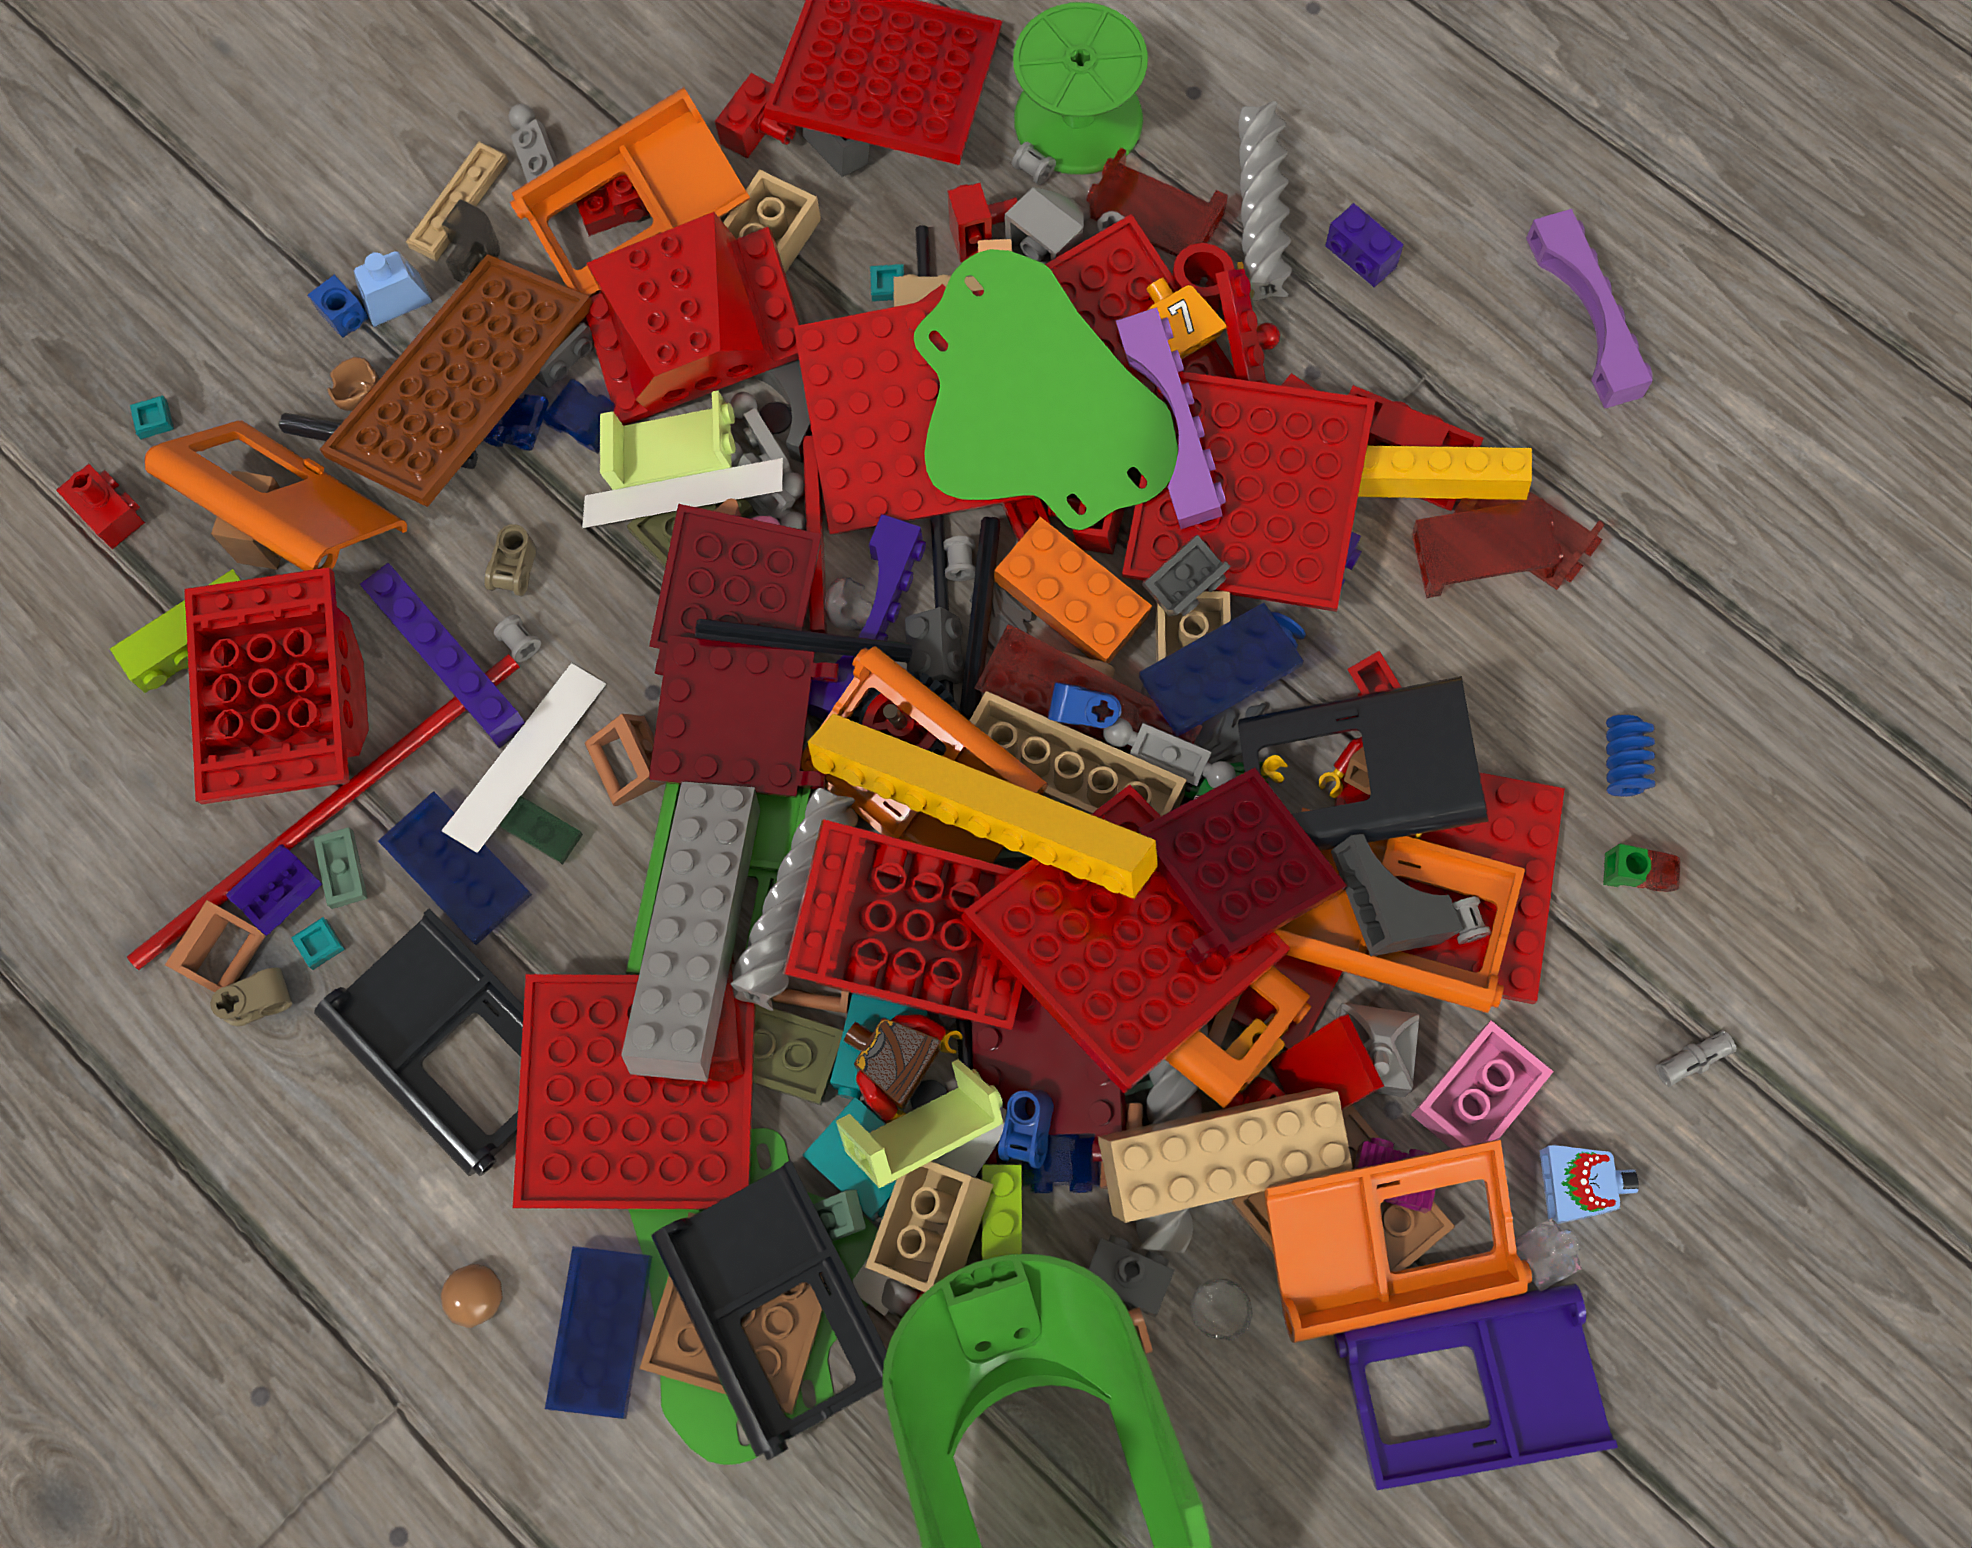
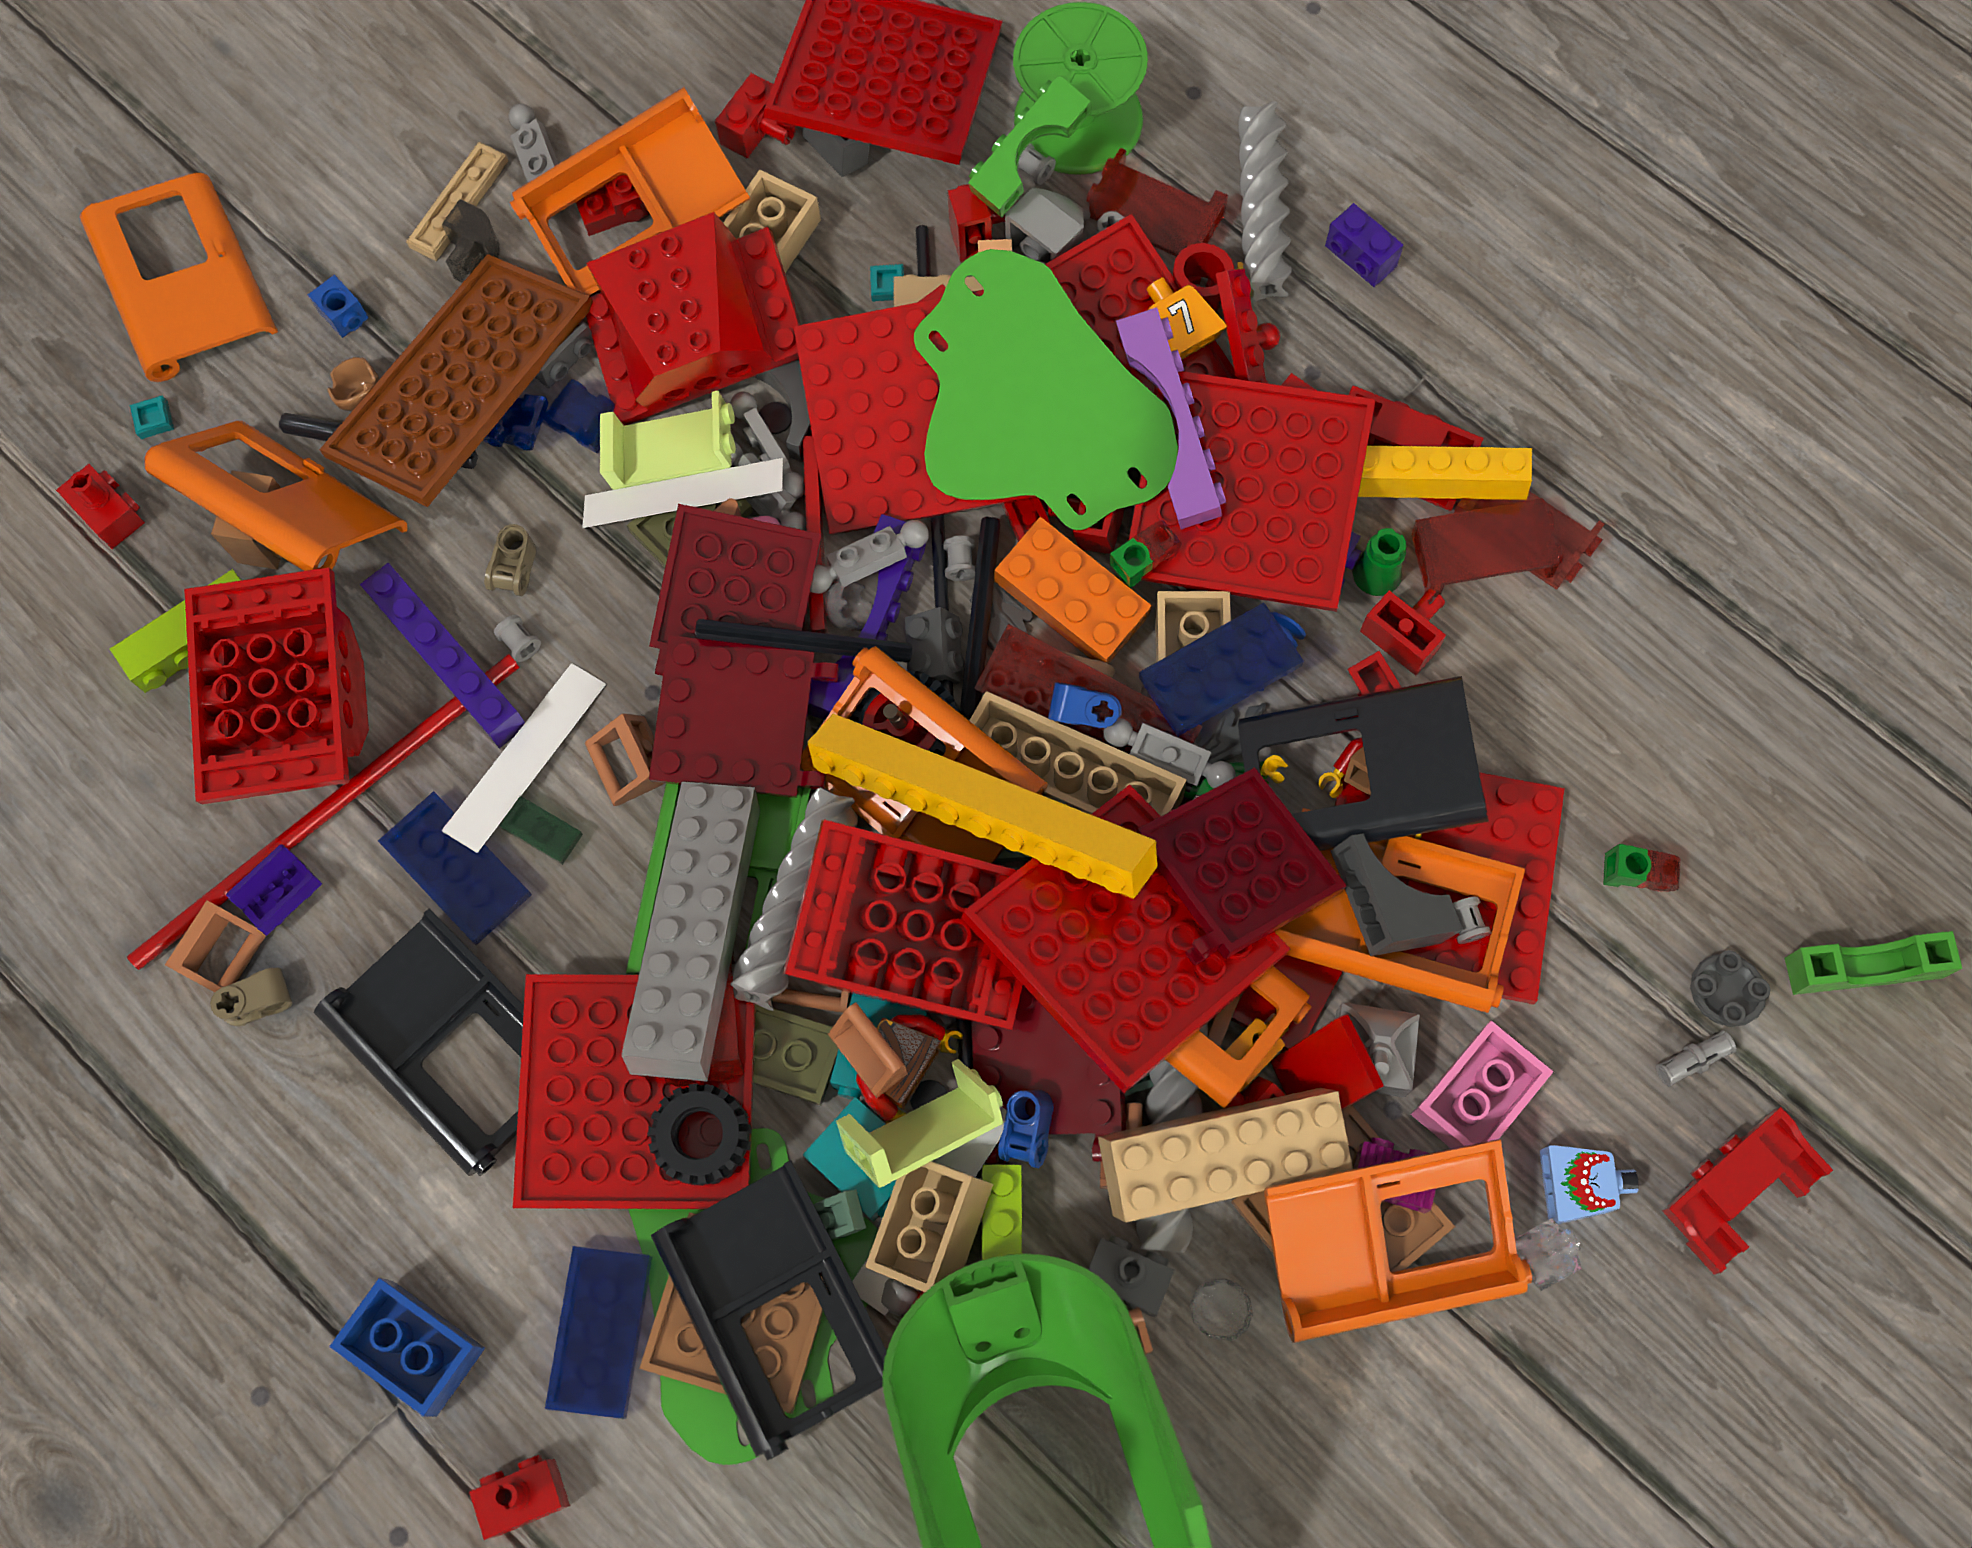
teal tile [291,917,345,970] -> none
sand green plate [313,827,368,909] -> none
light blue torso [354,251,432,327] -> none
medium nougat hair [441,1264,502,1328] -> none
clear blue cylinder [1022,1134,1100,1194] -> none
dark grey bracket [1141,535,1231,617] -> none
dark purple piece [1334,1284,1618,1491] -> none
medium lavender arch [1526,209,1653,409] -> none
blue piece [1606,715,1655,797] -> none
none -> orange piece [80,173,278,382]
none -> blue brick [329,1278,485,1417]
none -> red brick [469,1454,570,1540]
none -> black tyre [648,1083,752,1186]
none -> light grey plate [811,520,929,593]
none -> nougat tile [828,1003,908,1098]
none -> bright green arch [968,75,1092,218]
none -> leg [1110,520,1182,588]
none -> green plant [1352,528,1406,596]
none -> red brick [1360,589,1446,676]
none -> red bracket [1662,1107,1833,1274]
none -> dark grey dish [1690,950,1771,1027]
none -> bright green arch [1785,931,1963,995]

